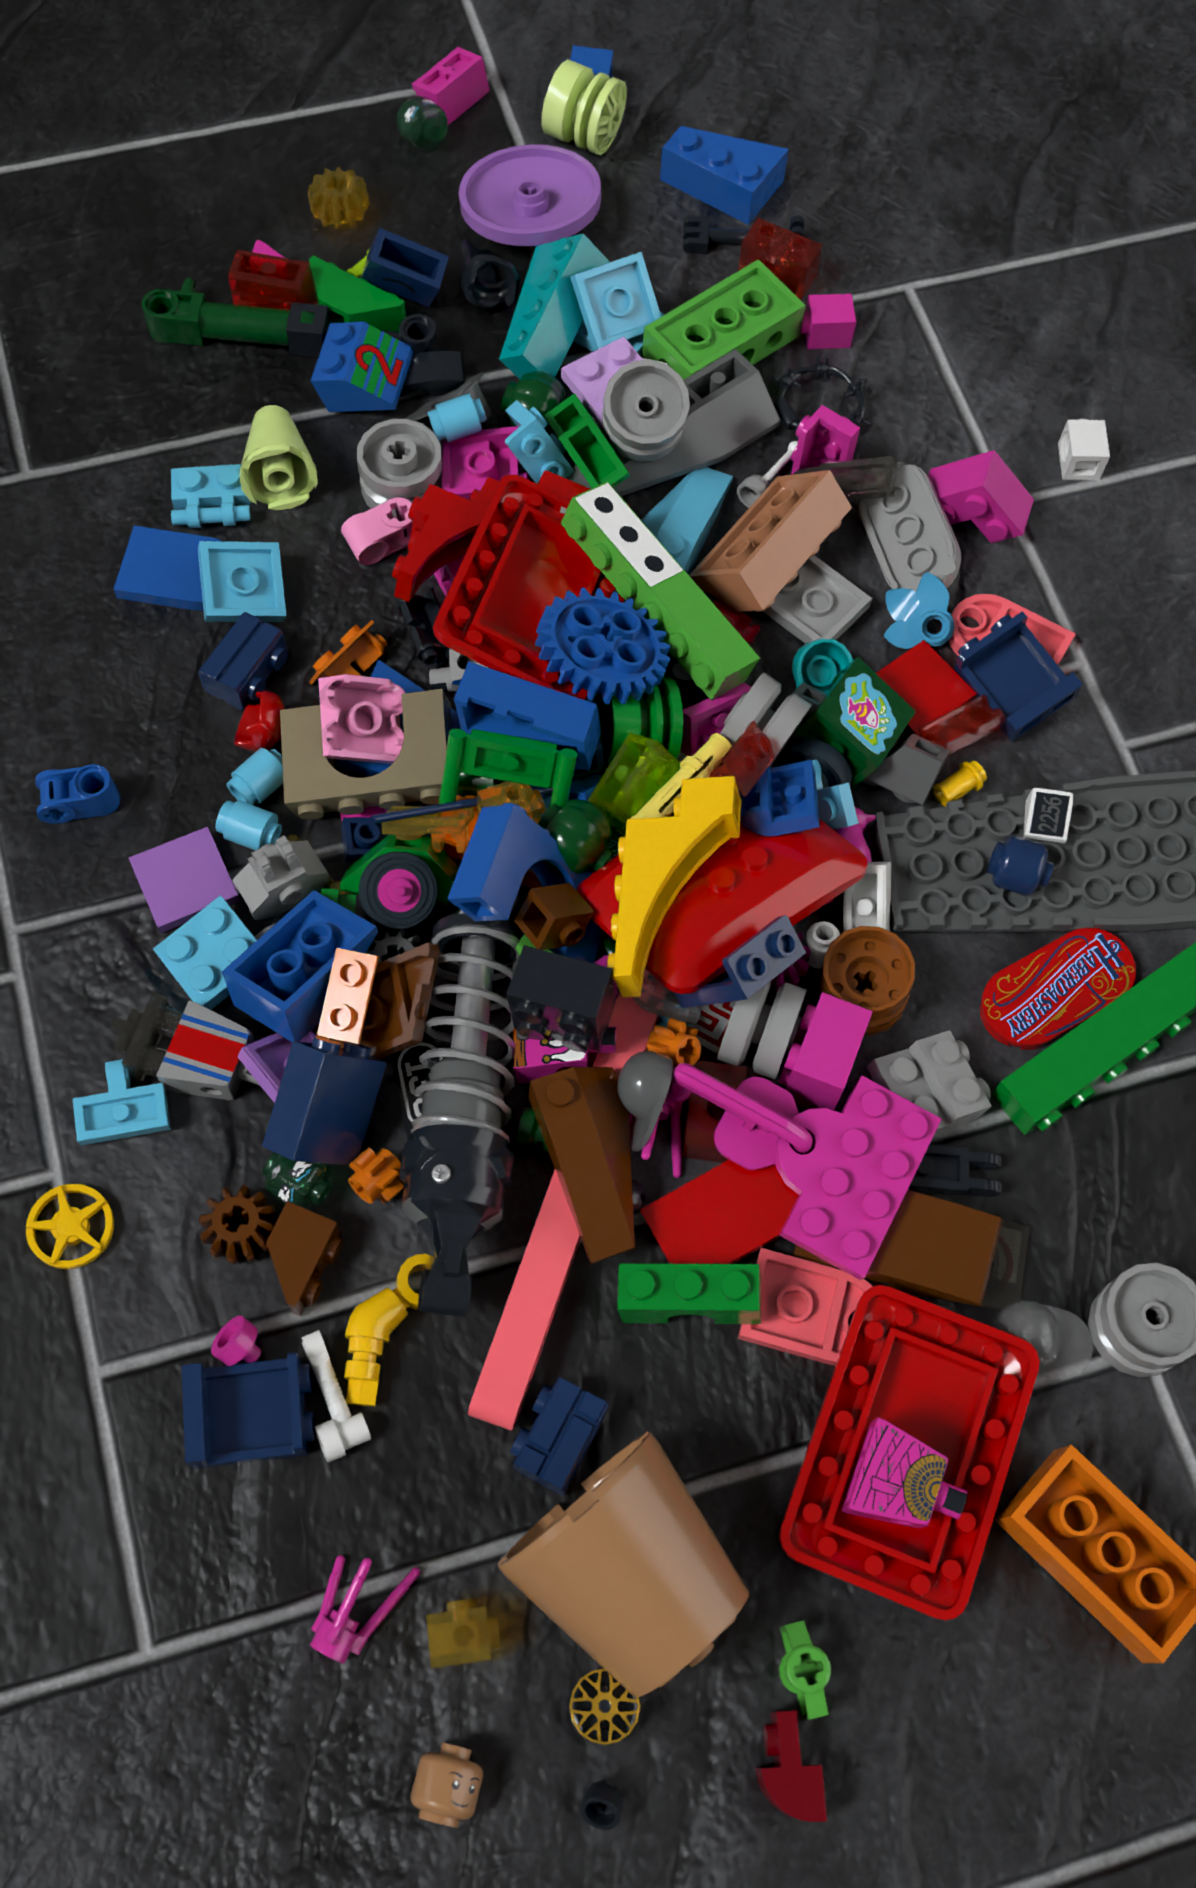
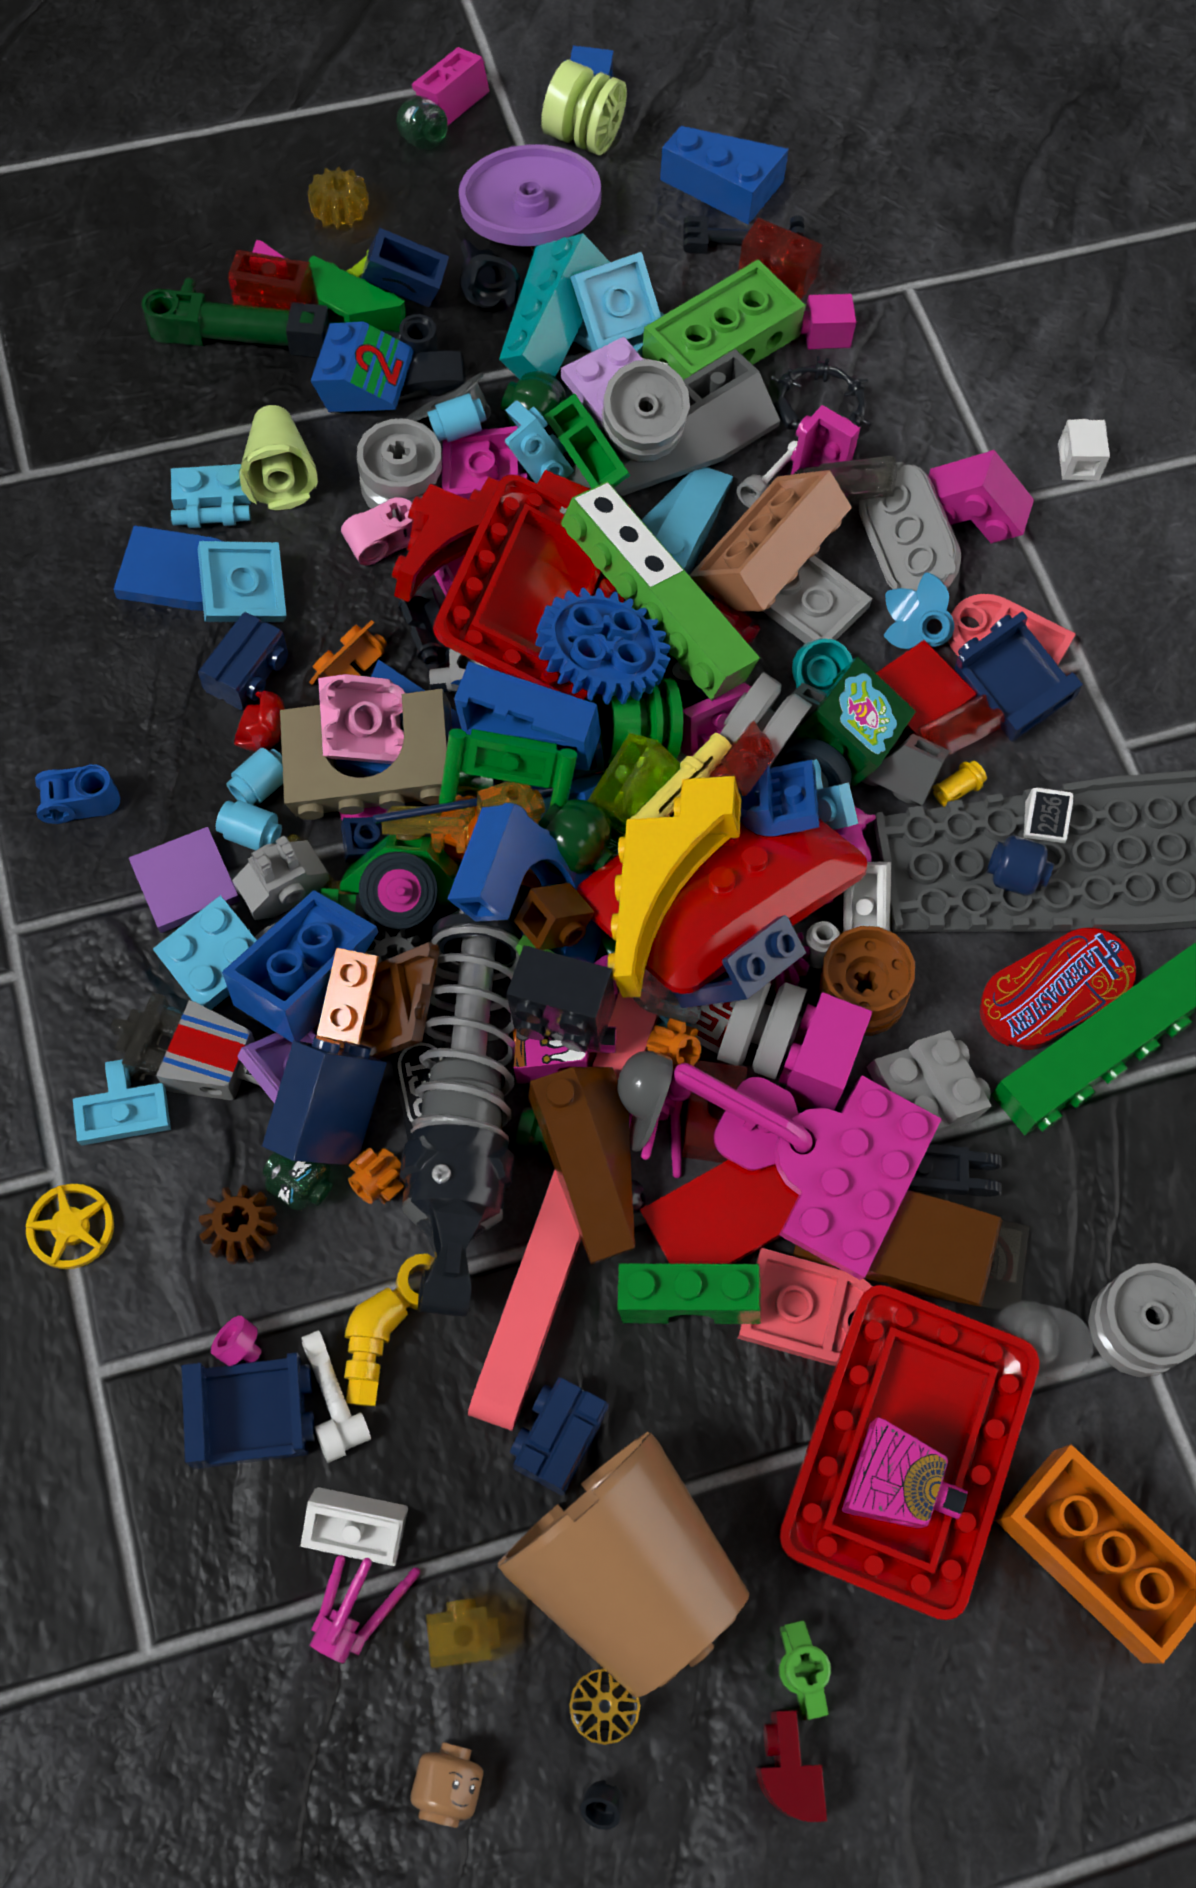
reddish brown slope [266,1201,344,1317] -> none
none -> white slope [300,1488,408,1566]

